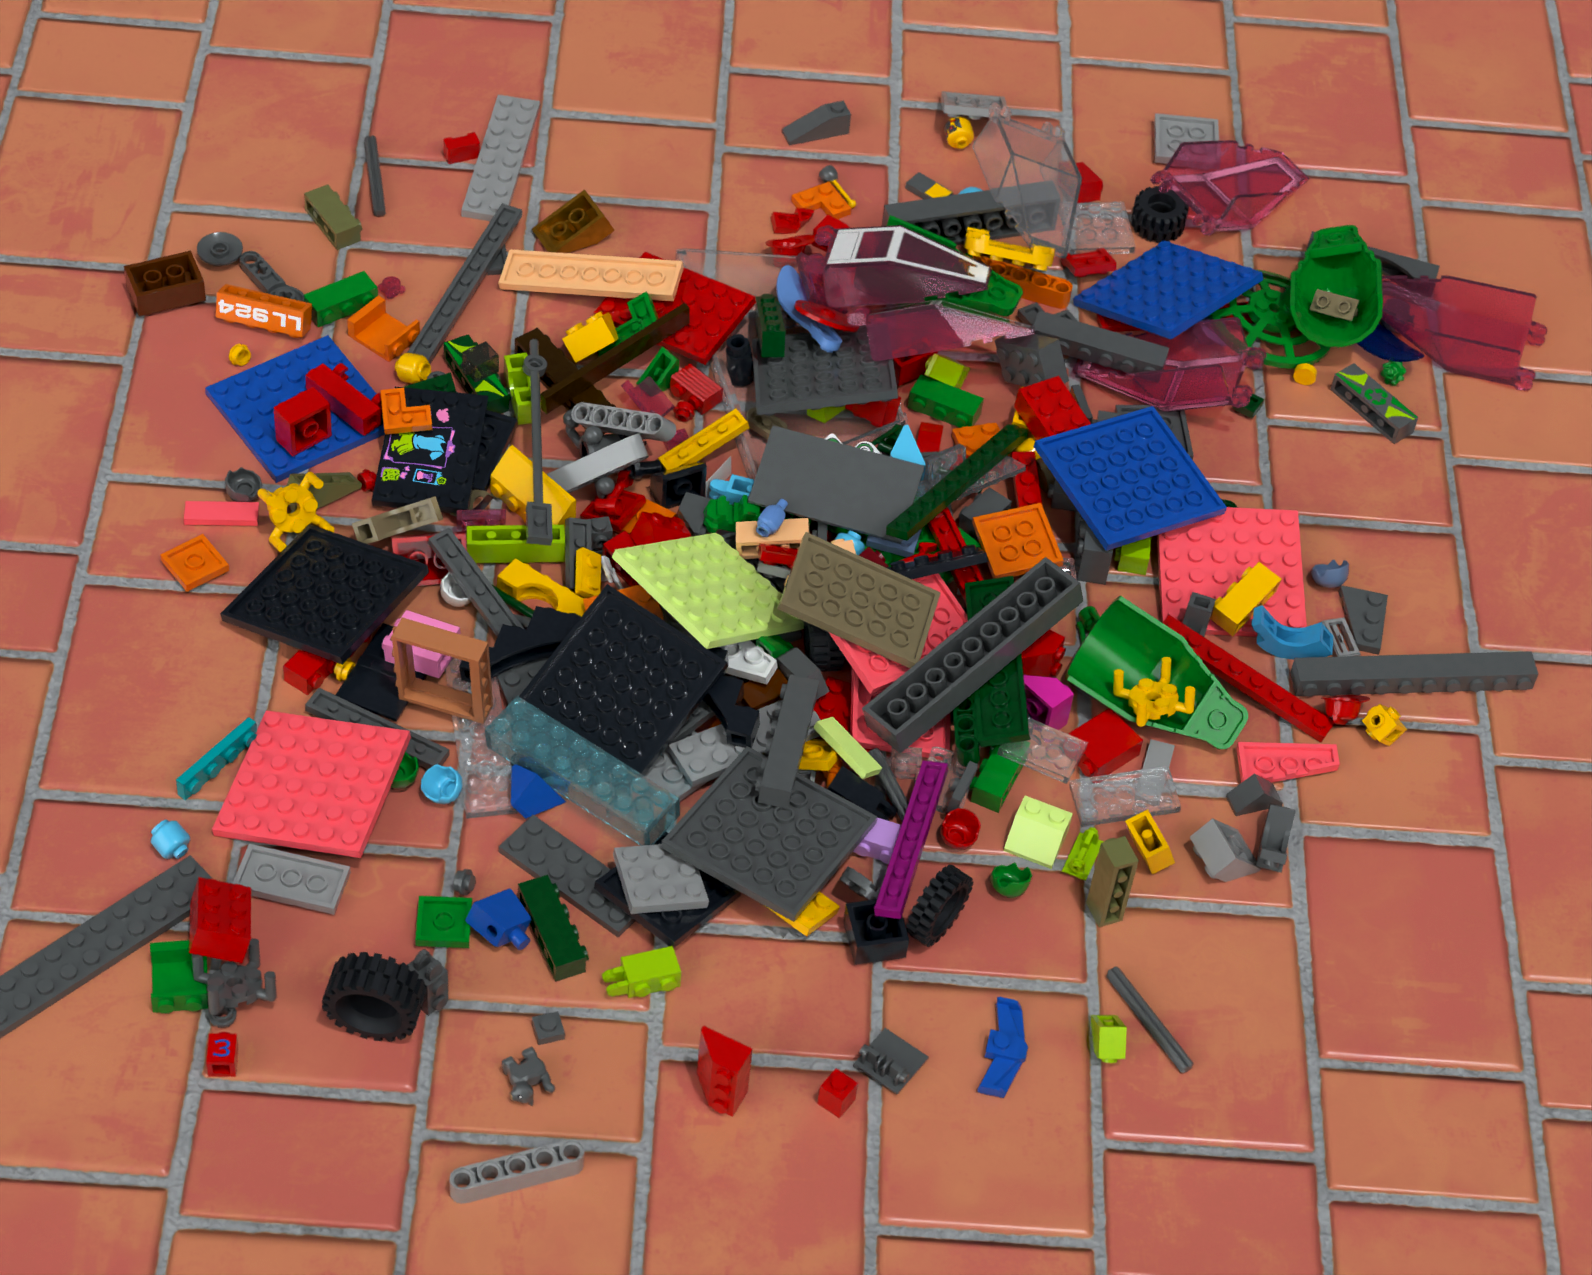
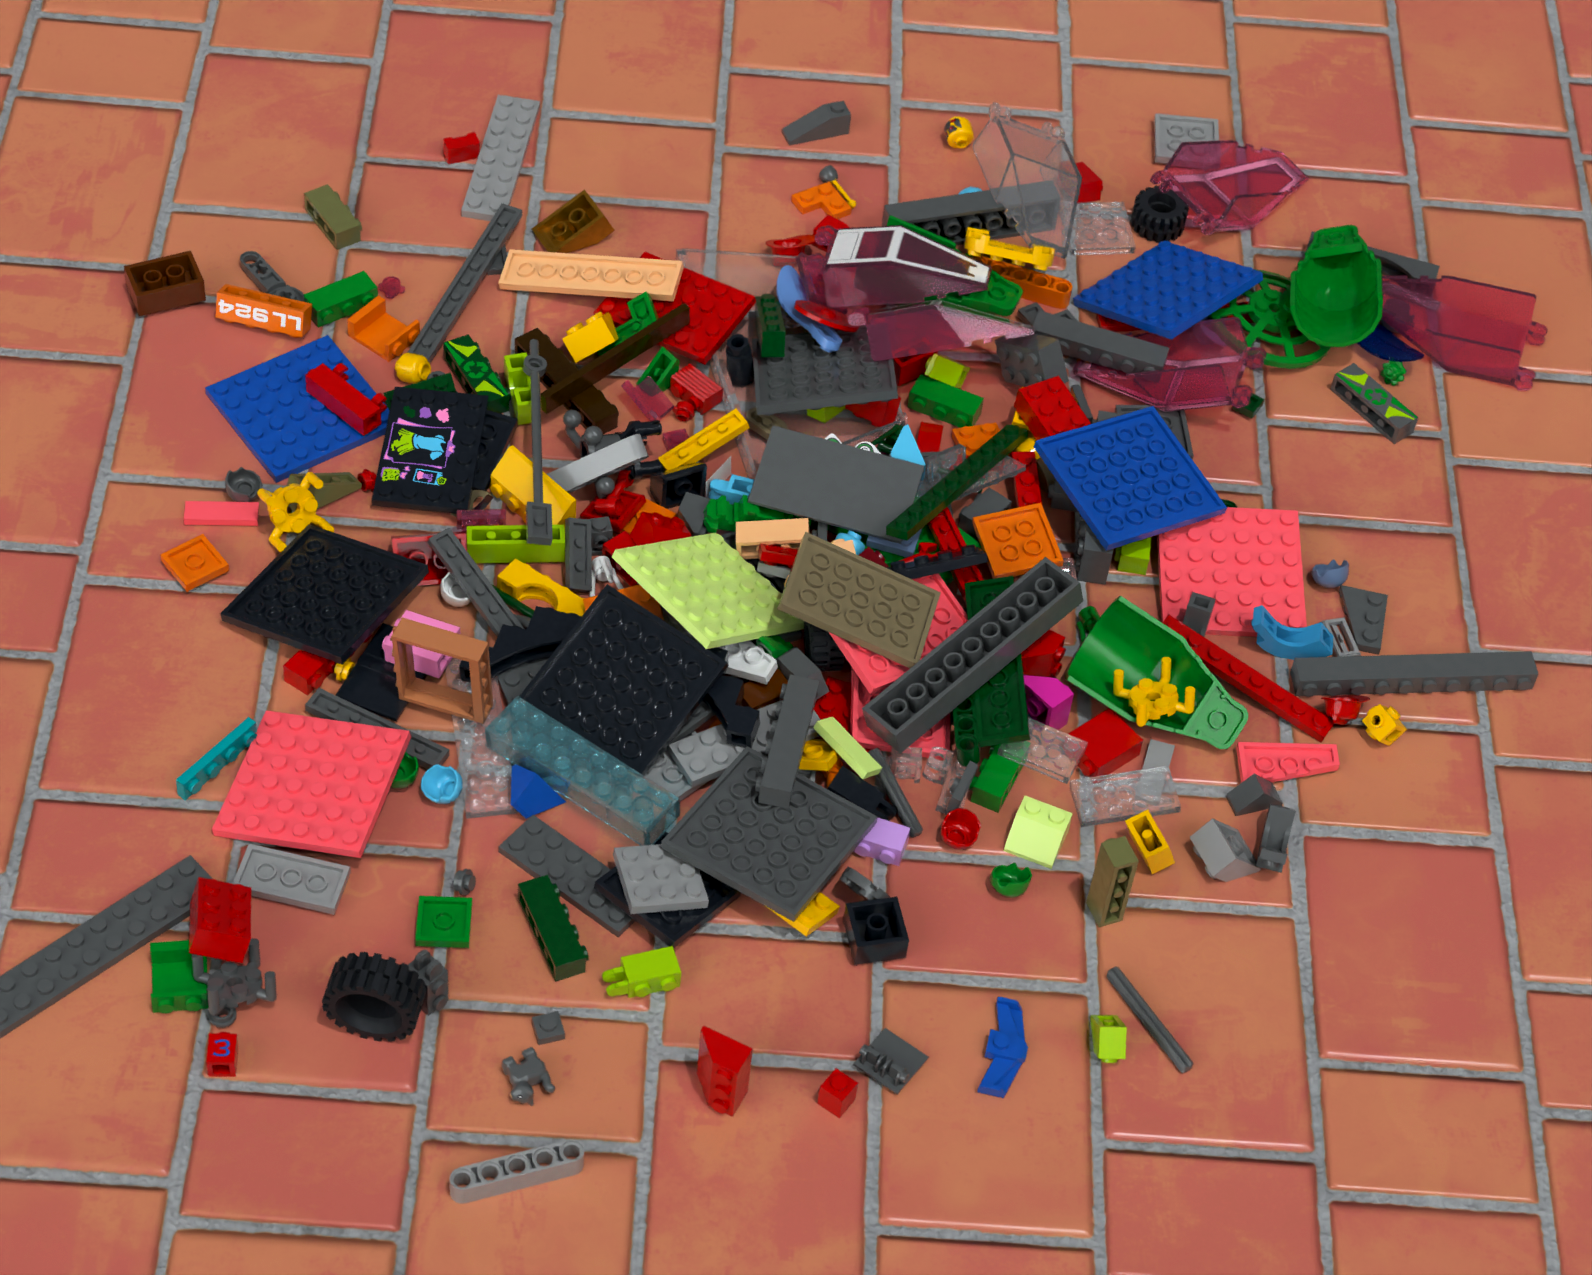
medium azure head [151,820,190,859] -> none
dark grey dish [197,232,243,266] -> none
yellow plate [229,344,251,366] -> none
red brick [273,387,332,457] -> none
dark tan arch [352,496,443,544] -> none
dark grey axle [364,135,386,217] -> none
orange plate [380,388,433,435] -> none
clear smoke brick [461,341,499,382] -> none
blue torso [465,888,531,950] -> none
light grey beam [571,402,676,442] -> none
yellow plate [575,547,601,598] -> none
medium blue plant [756,499,788,537] -> none
red slope [771,208,814,234] -> none
magenta plate [874,760,948,919] -> none
dark grey tile [905,172,953,199] -> none
black tyre [906,864,973,947] -> none
light grey plate [941,91,1009,121] -> none
red plate [1061,248,1117,277] -> none
lime hinge [1062,827,1104,881] -> none
yellow brick [1210,562,1282,636] -> none
yellow tile [1293,363,1317,385] -> none
dark tan hinge [1309,289,1359,321] -> none

